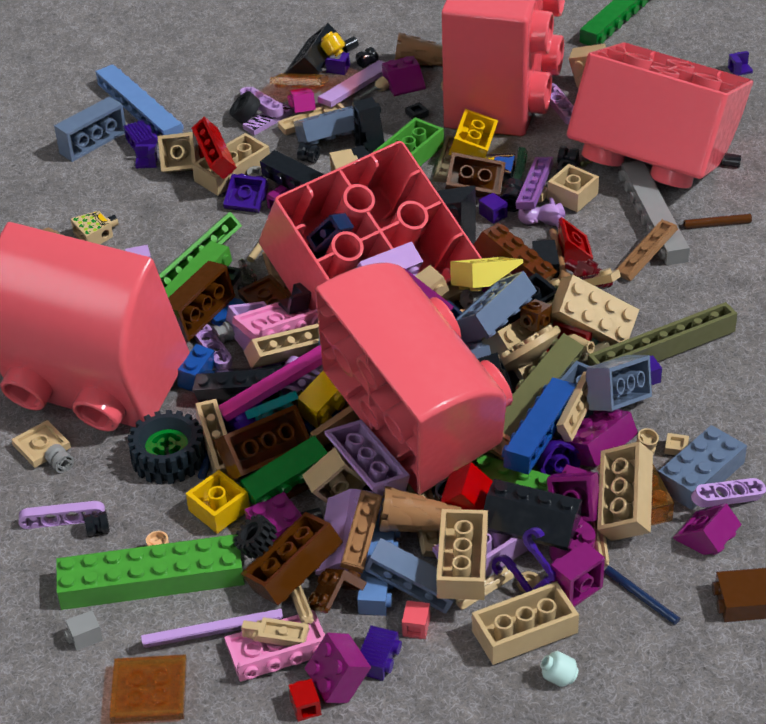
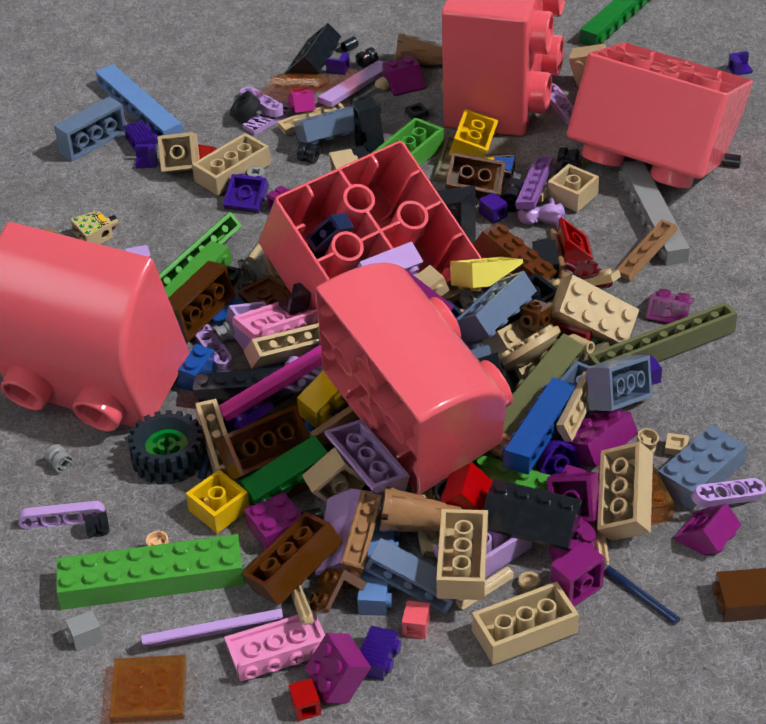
tan plate [11,420,71,468] -> none
red brick [191,117,237,180] -> none
black tyre [234,514,277,559] -> none
tan hinge [241,617,309,647] -> none
teal plate [245,391,298,421] -> none
black slope [260,150,324,190] -> none
yellow head [321,31,345,57] -> none
dark purple piece [492,527,556,592] -> none
clear green tile [514,147,528,180] -> none
light aqua head [541,651,578,687] -> none
reddish brown piece [683,214,752,229] -> none
none -> magenta bracket [646,289,695,323]

